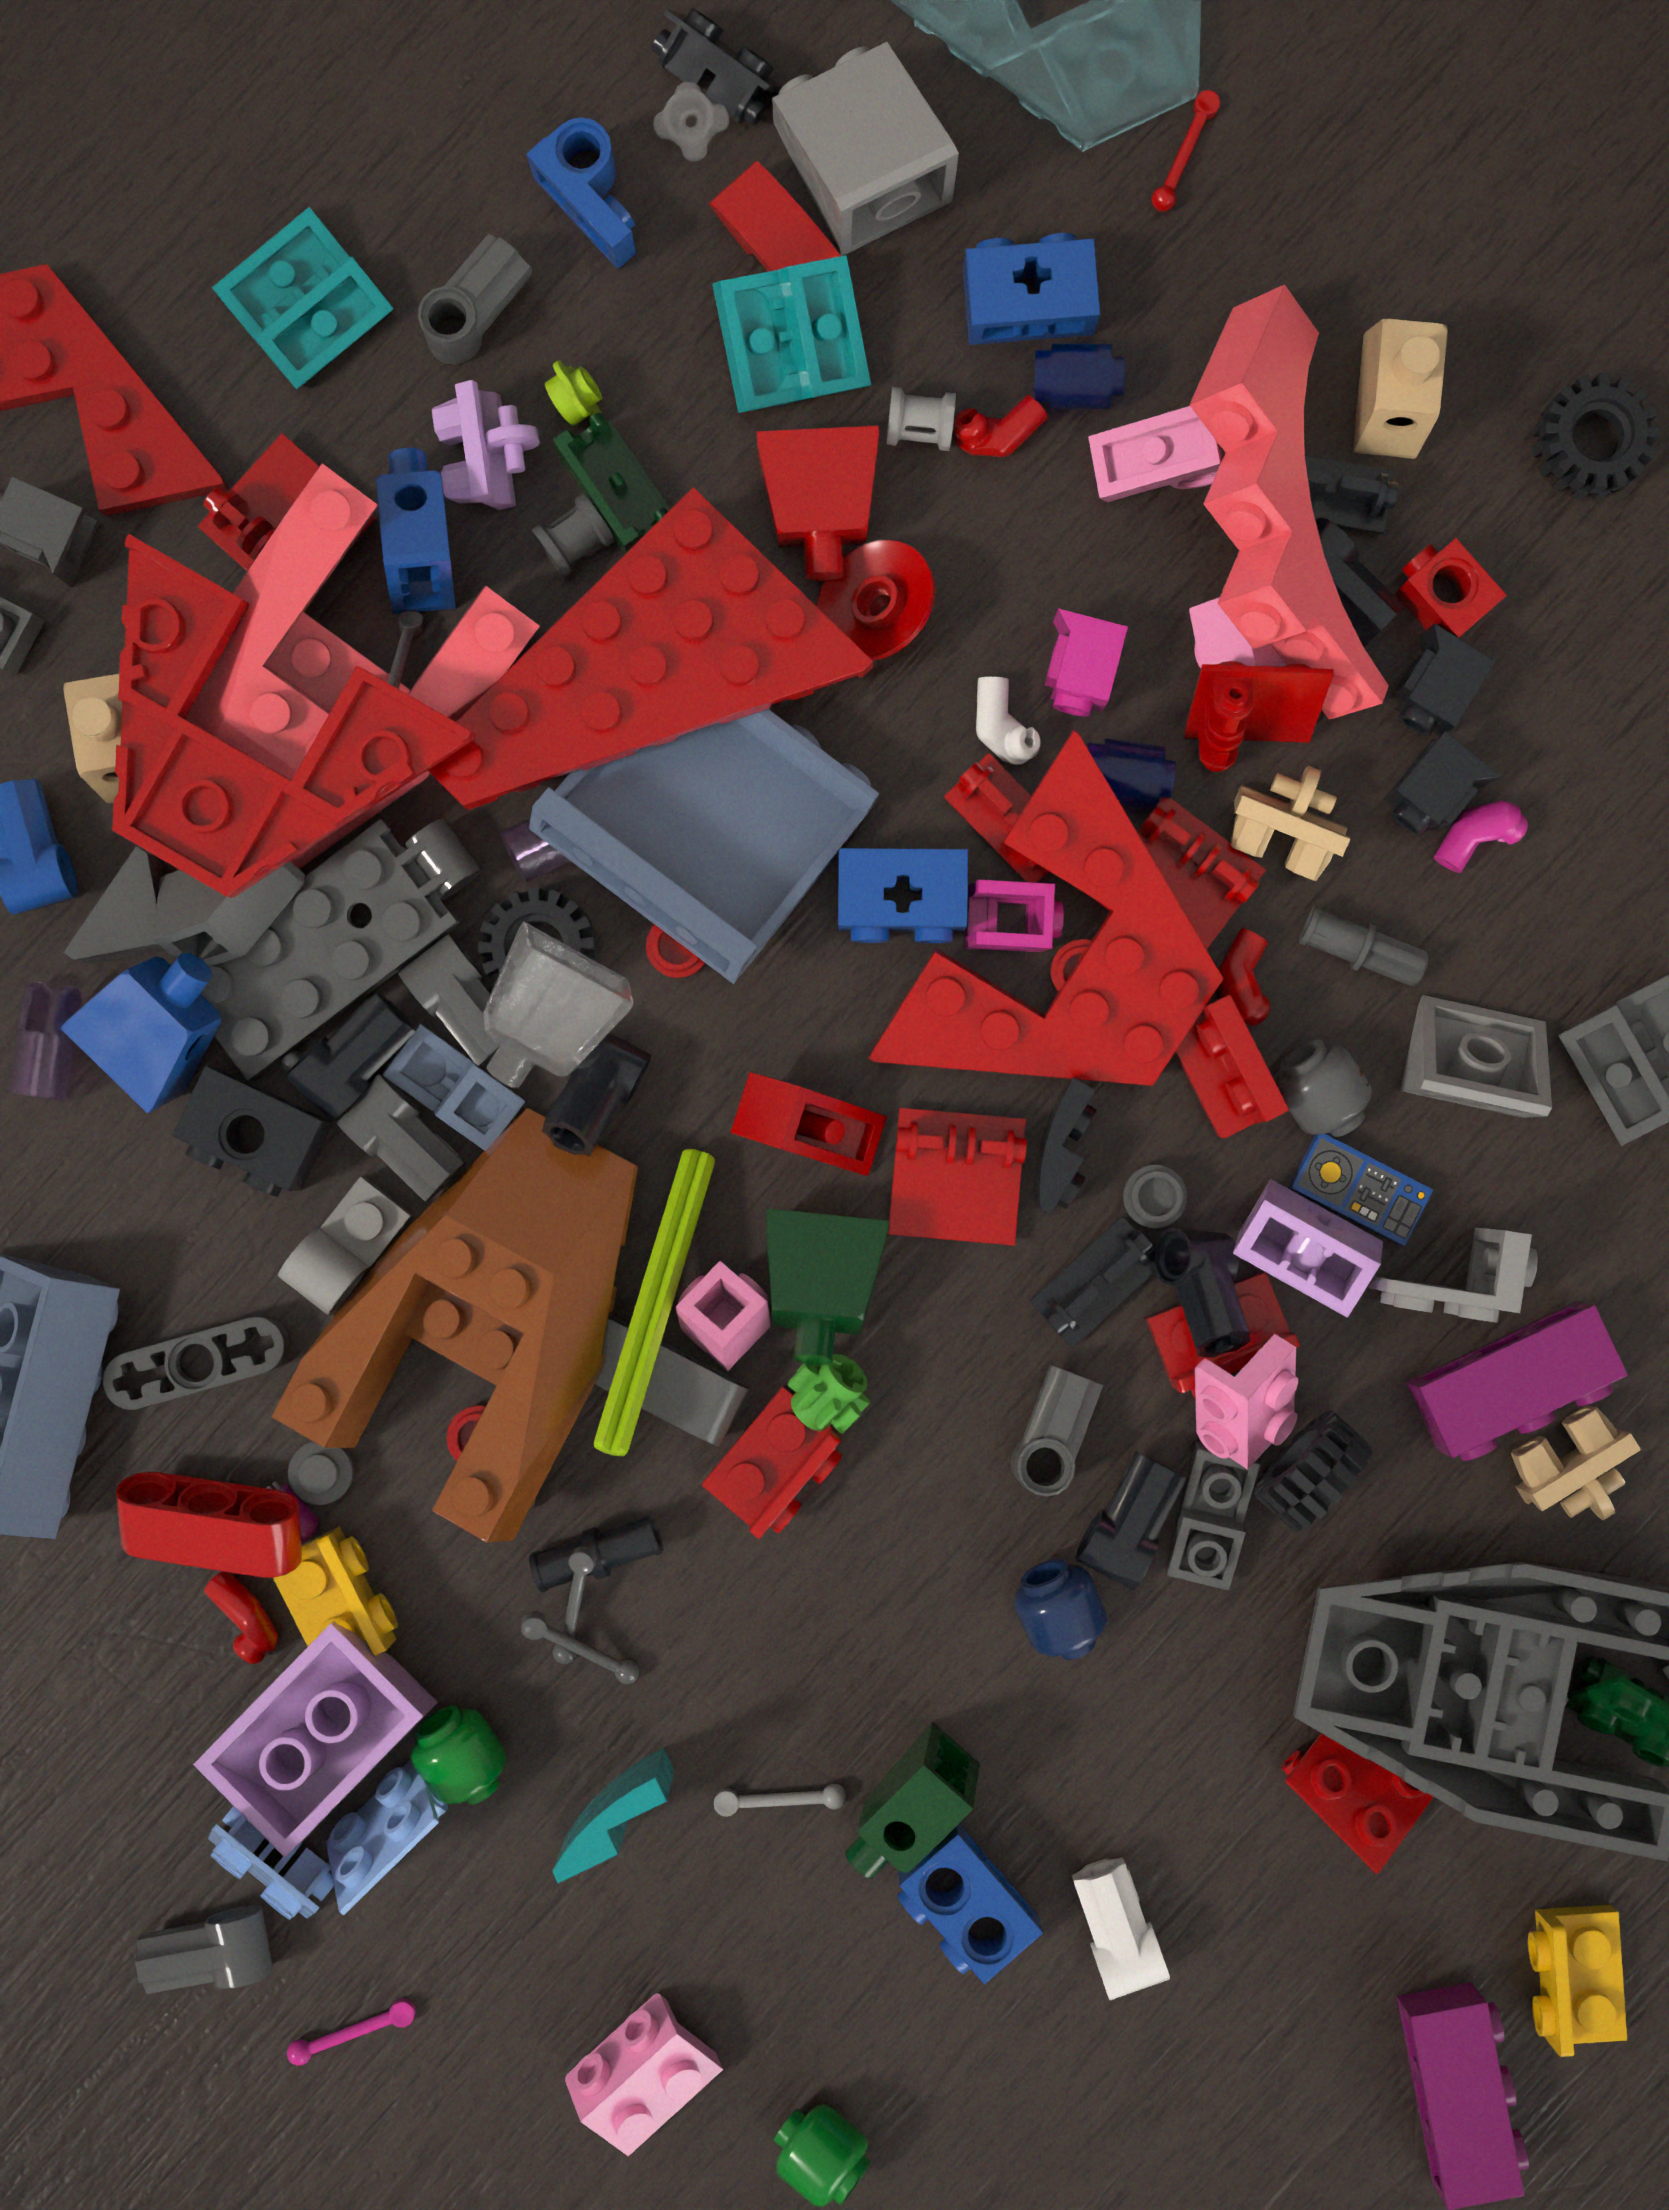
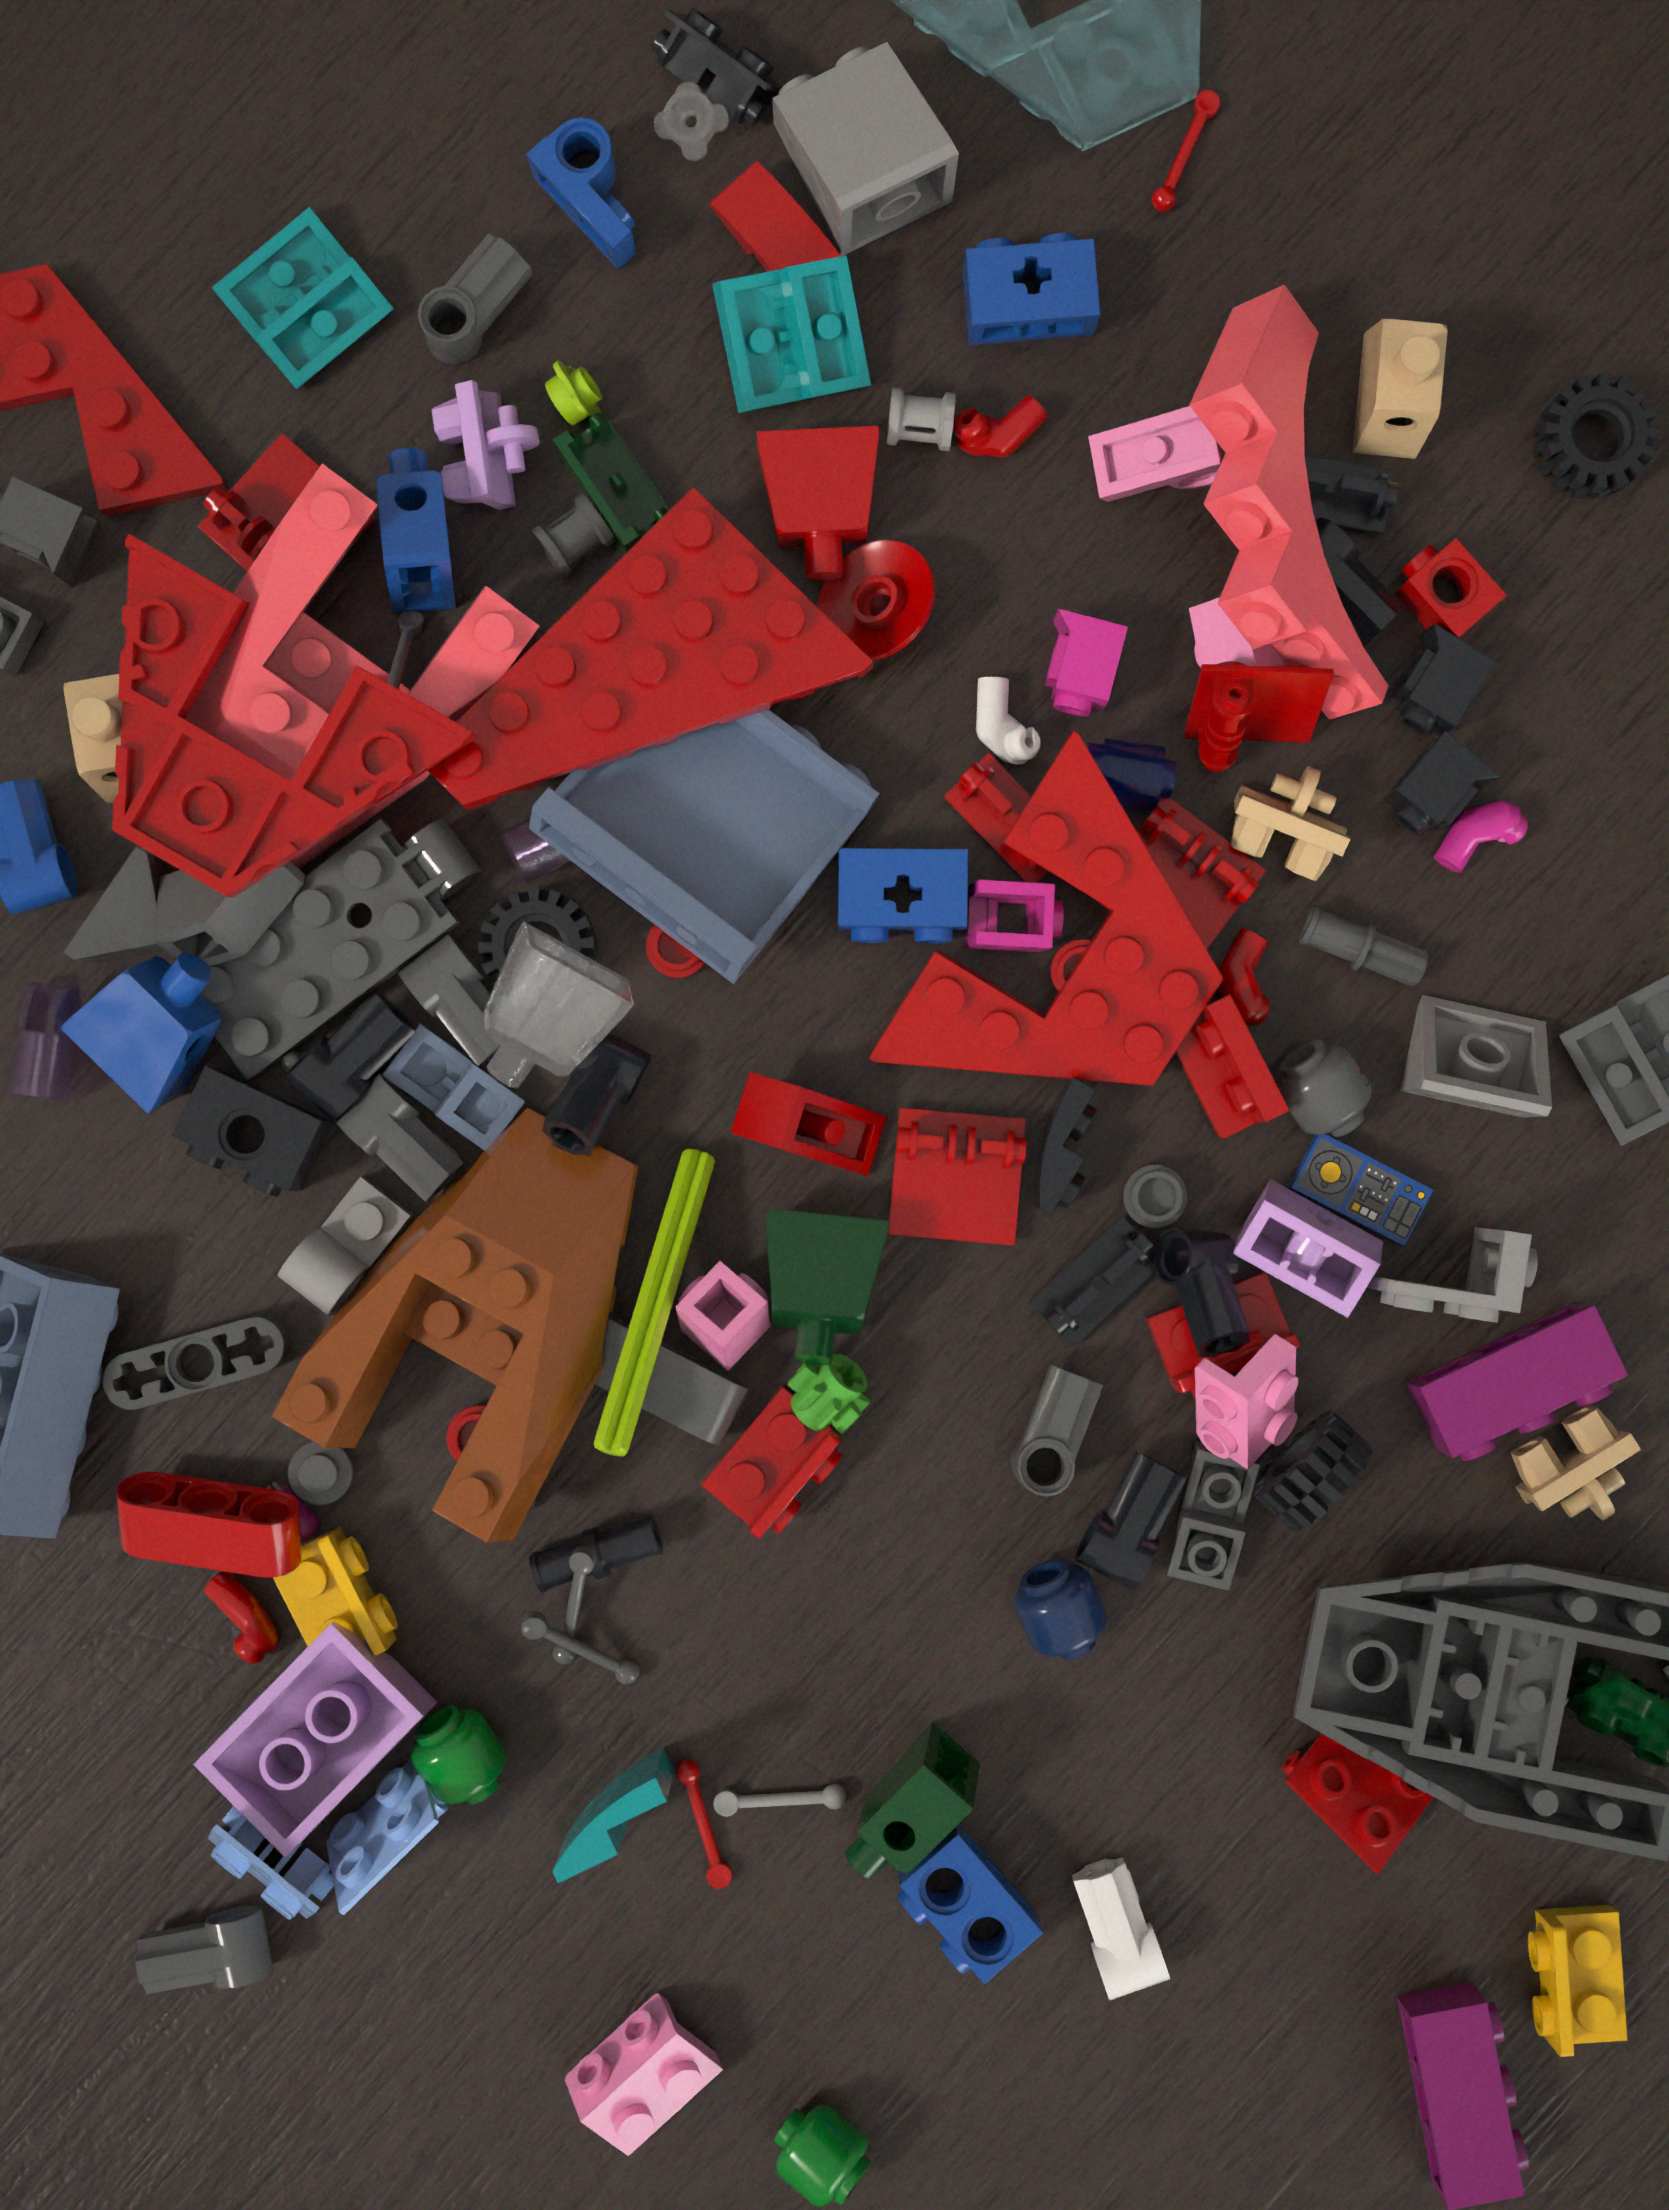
dark pink hinge [287,1998,416,2066] -> none
clear blue brick [1034,343,1125,410] -> none
none -> red hinge [675,1759,732,1889]

